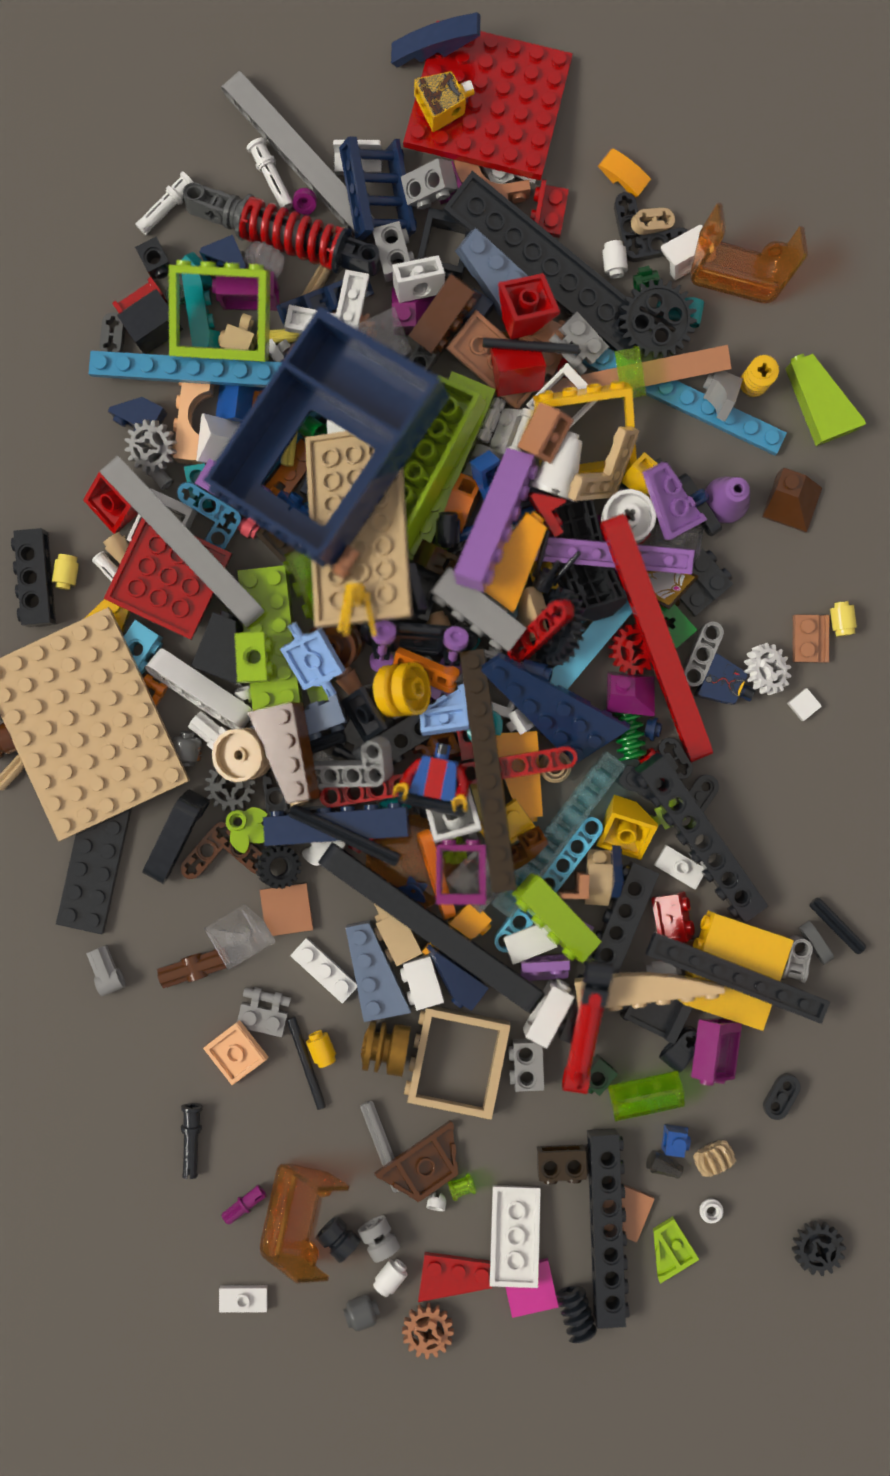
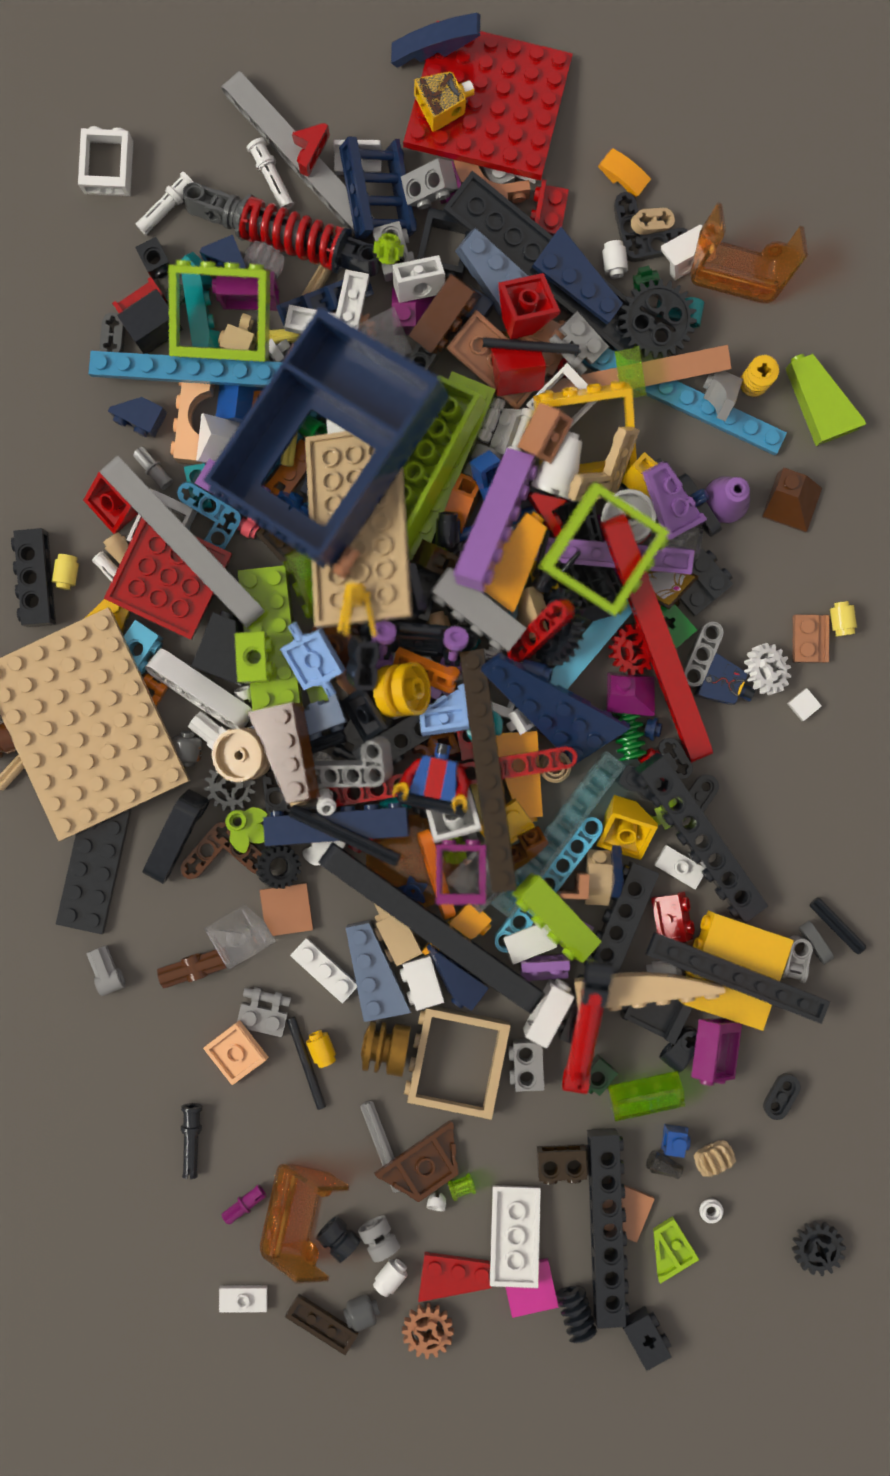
light grey gear [124,420,177,472] -> none
magenta tile [293,188,317,215] -> none
none -> white window [78,126,133,196]
none -> dark brown plate [285,1294,359,1355]
none -> red slope [292,123,330,177]
none -> white pin [317,788,336,816]
none -> black brick [346,635,379,690]
none -> lime gear [373,233,404,264]
none -> dark blue wing [532,226,623,325]
none -> lime window [538,482,670,616]
none -> black brick [623,1306,672,1371]

